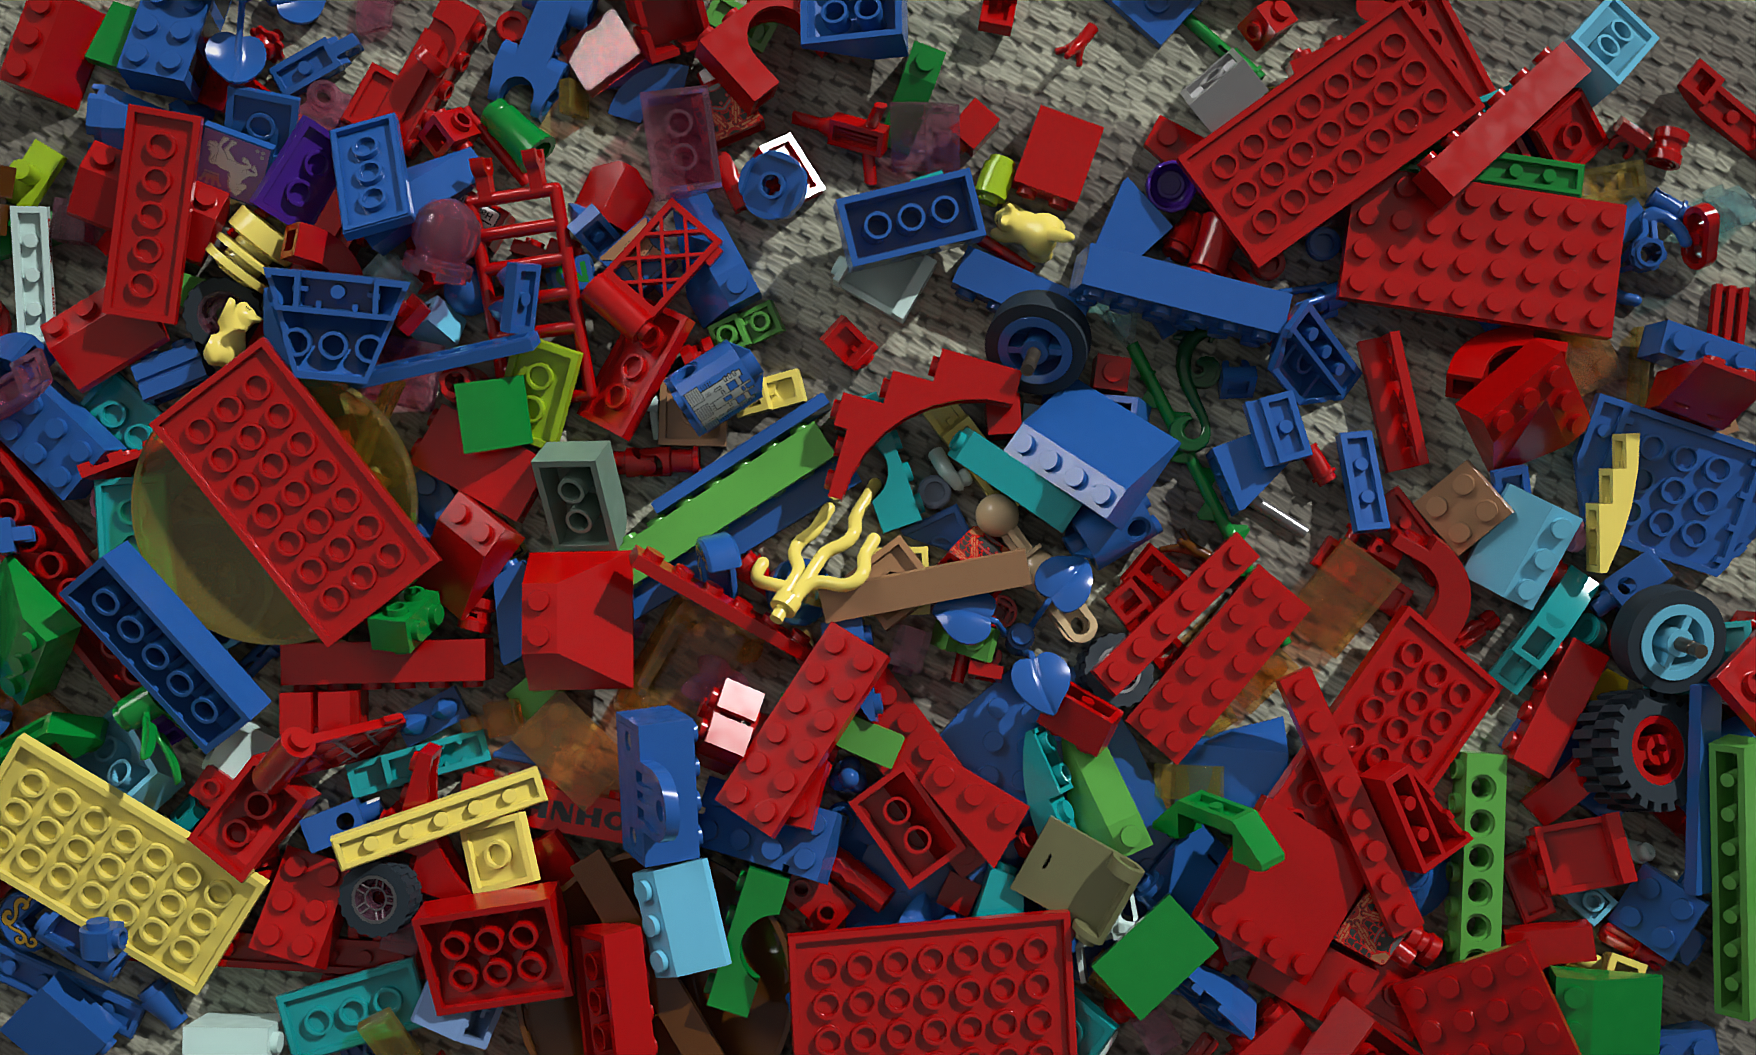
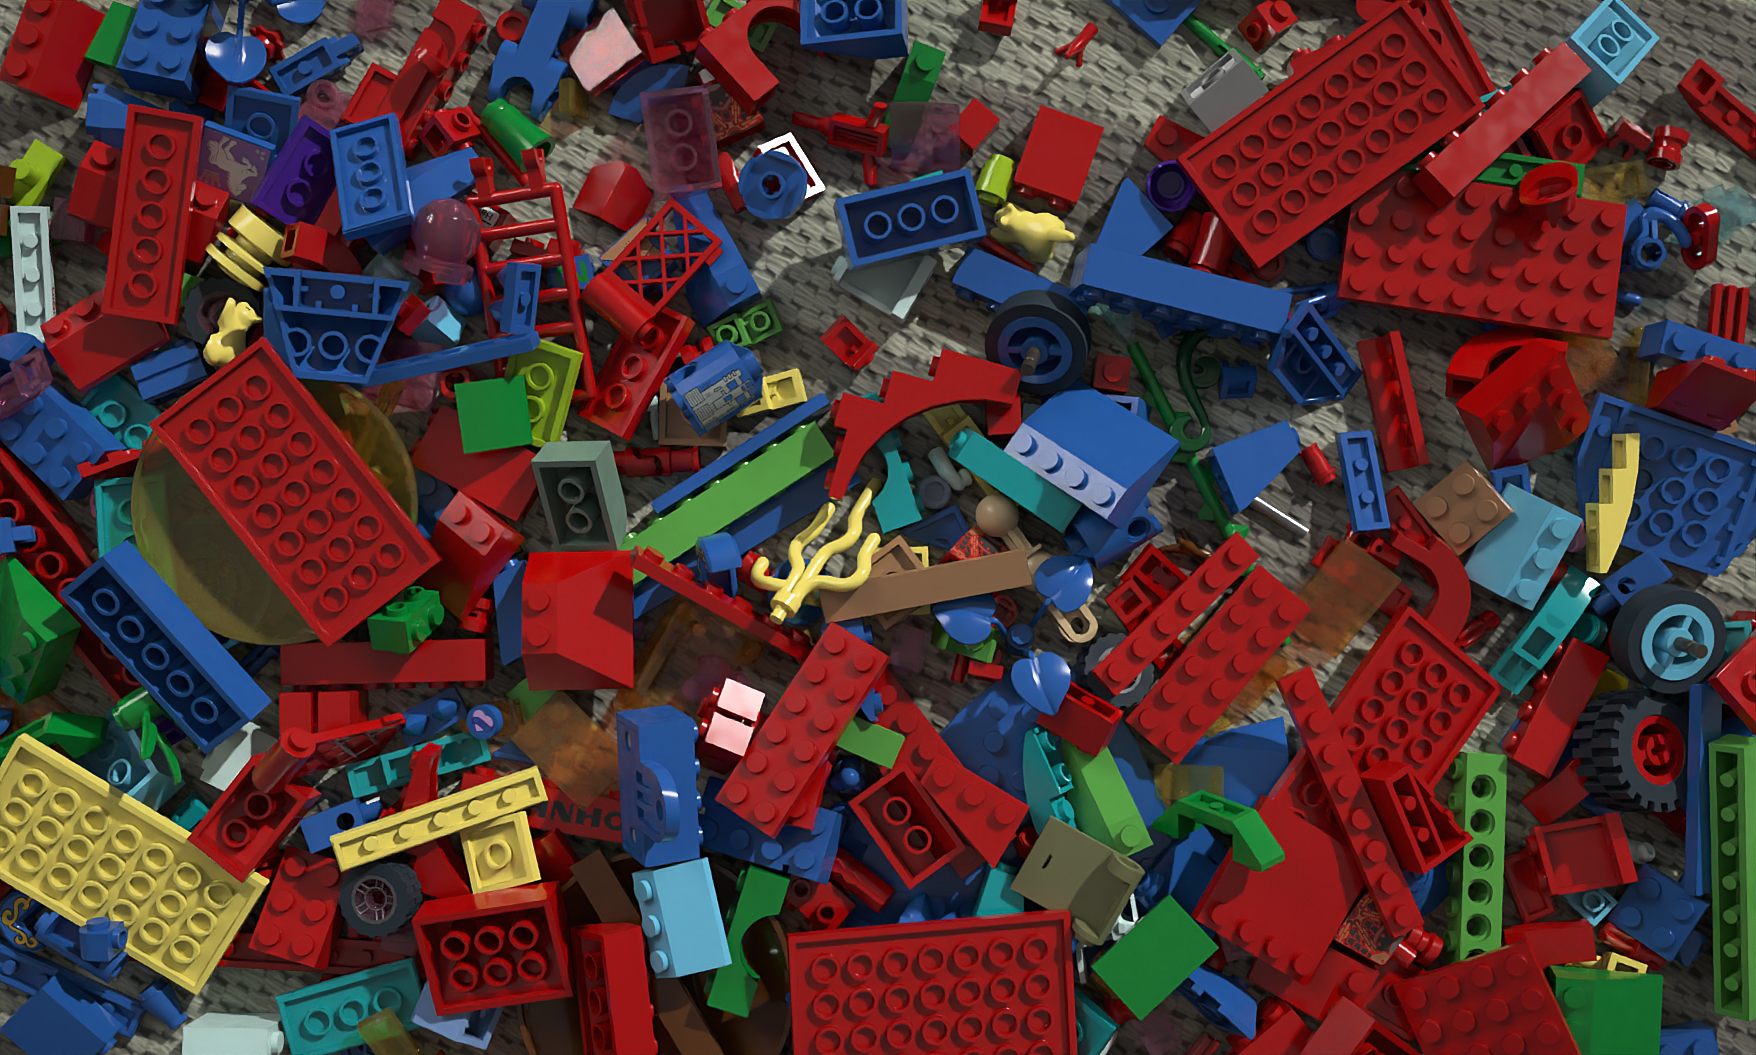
red bracket [189,765,234,810] -> none
blue tile [566,203,621,261] -> none
red tile [935,869,982,917] -> none
blue plate [1242,390,1313,470] -> none
none -> blue tile [466,703,503,740]
none -> red piece [1519,162,1578,228]

